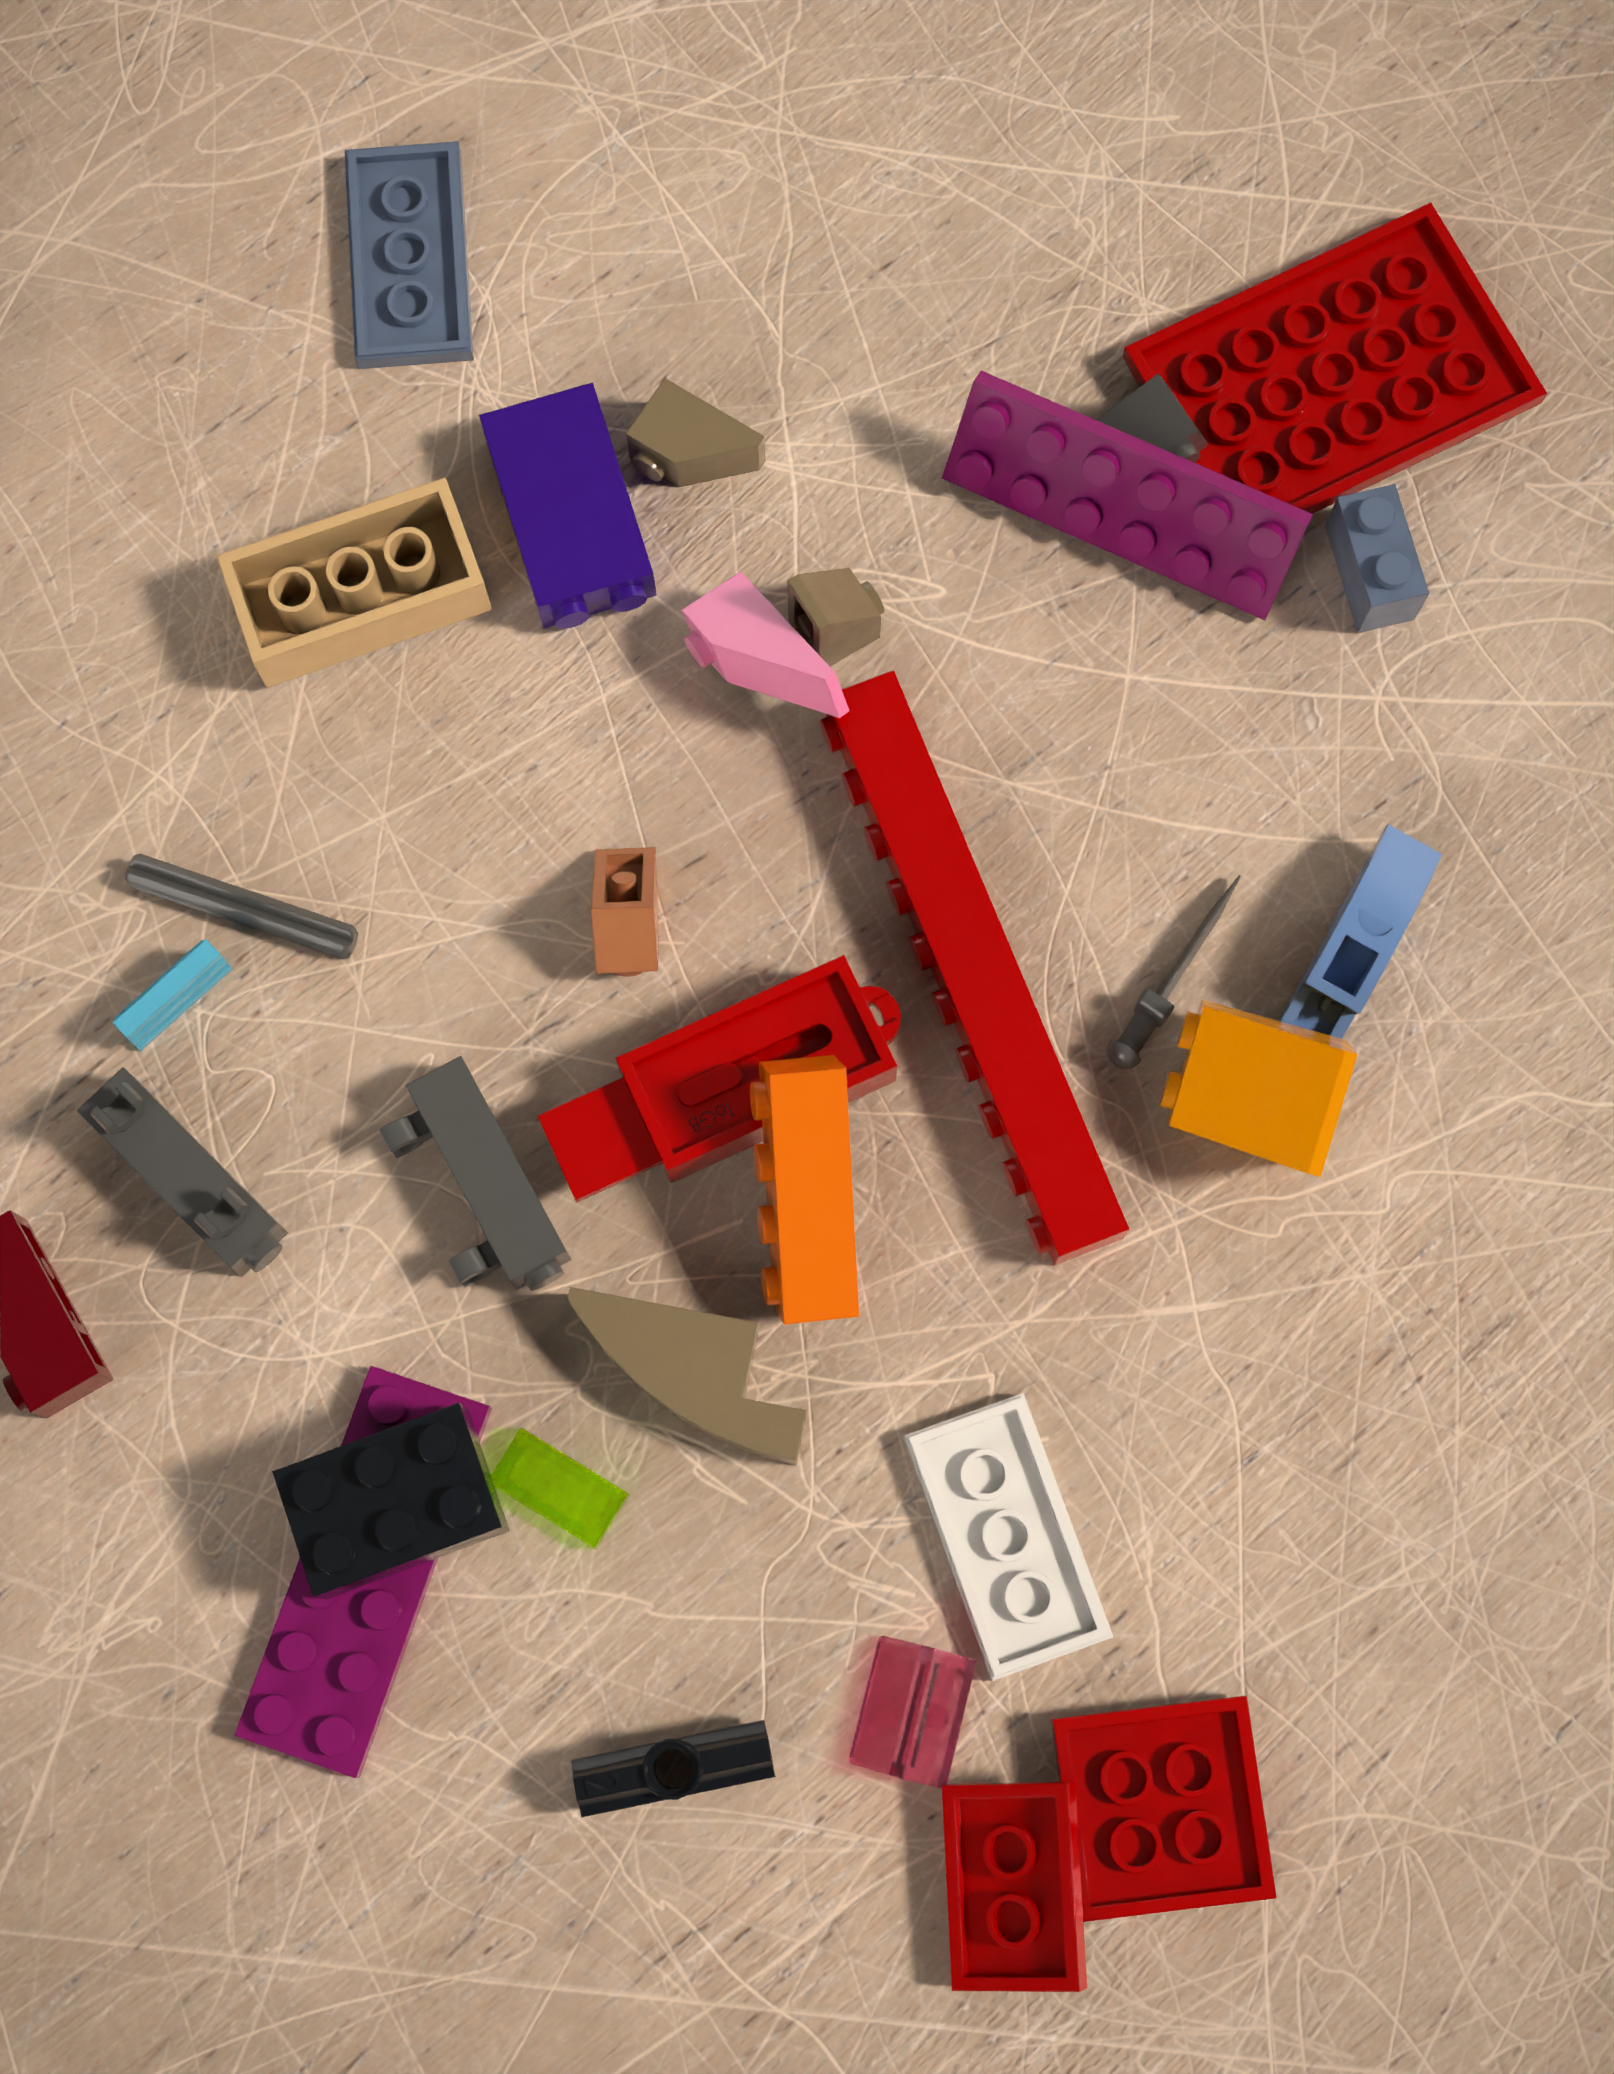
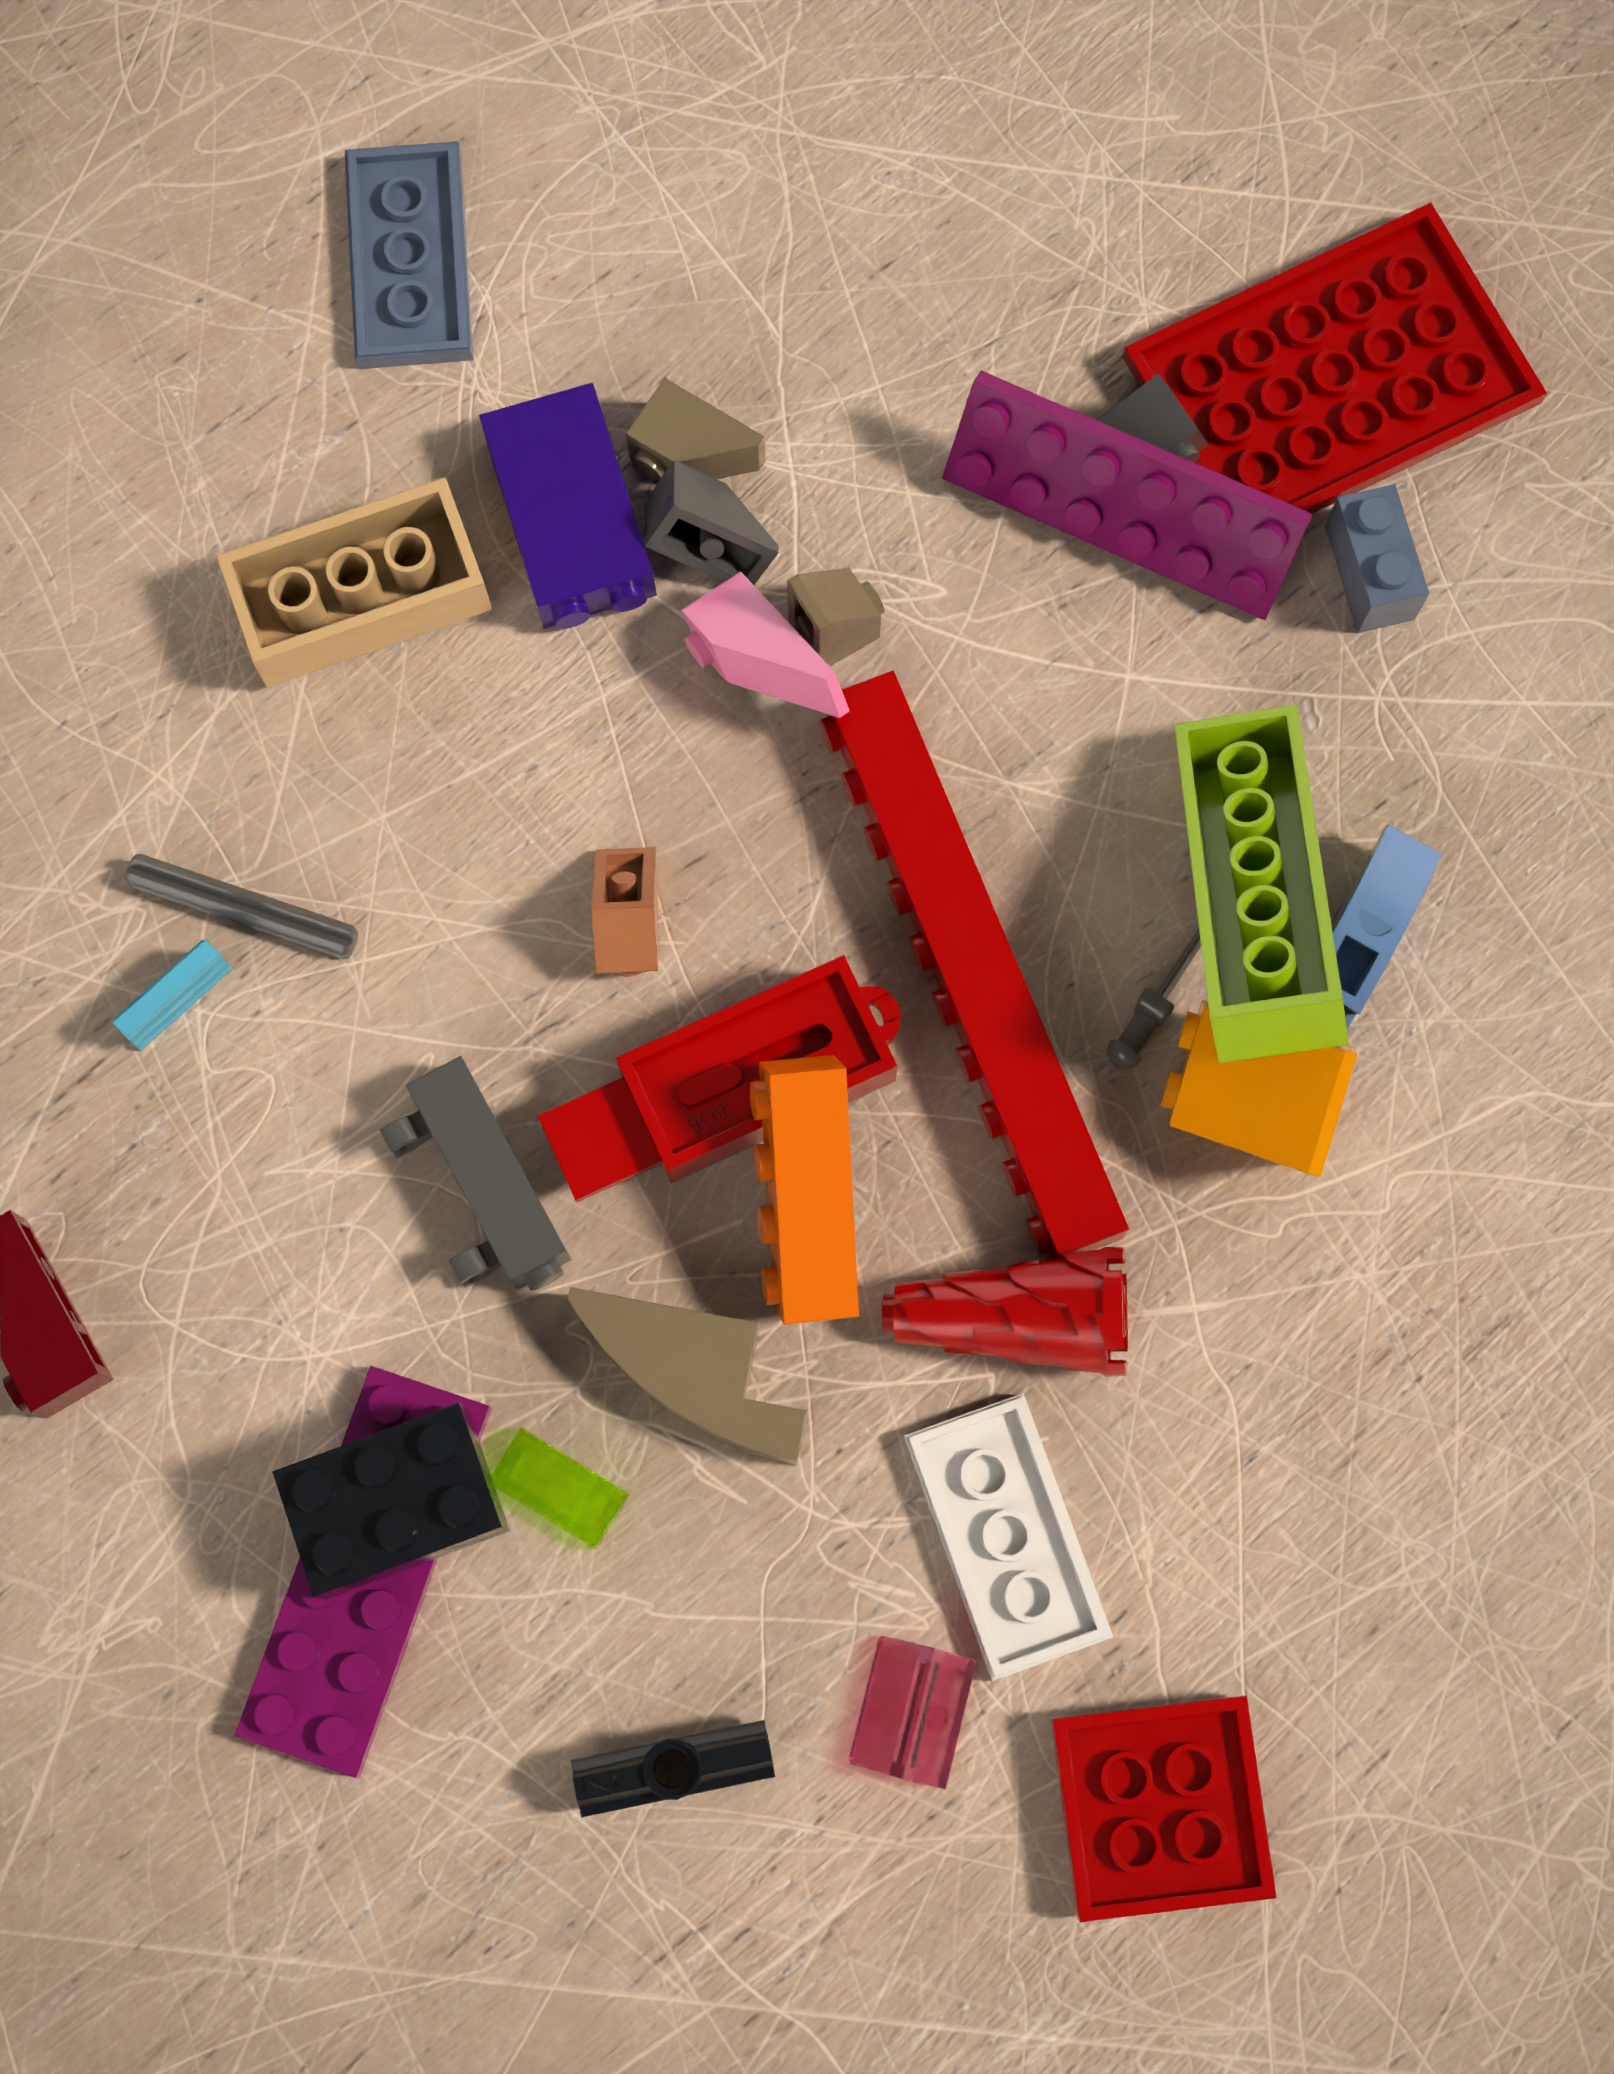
dark grey brick [77,1067,288,1276] -> none
red plate [942,1781,1087,1992] -> none
none -> dark grey slope [645,460,779,585]
none -> red cone [882,1247,1128,1377]
none -> lime brick [1174,704,1349,1063]

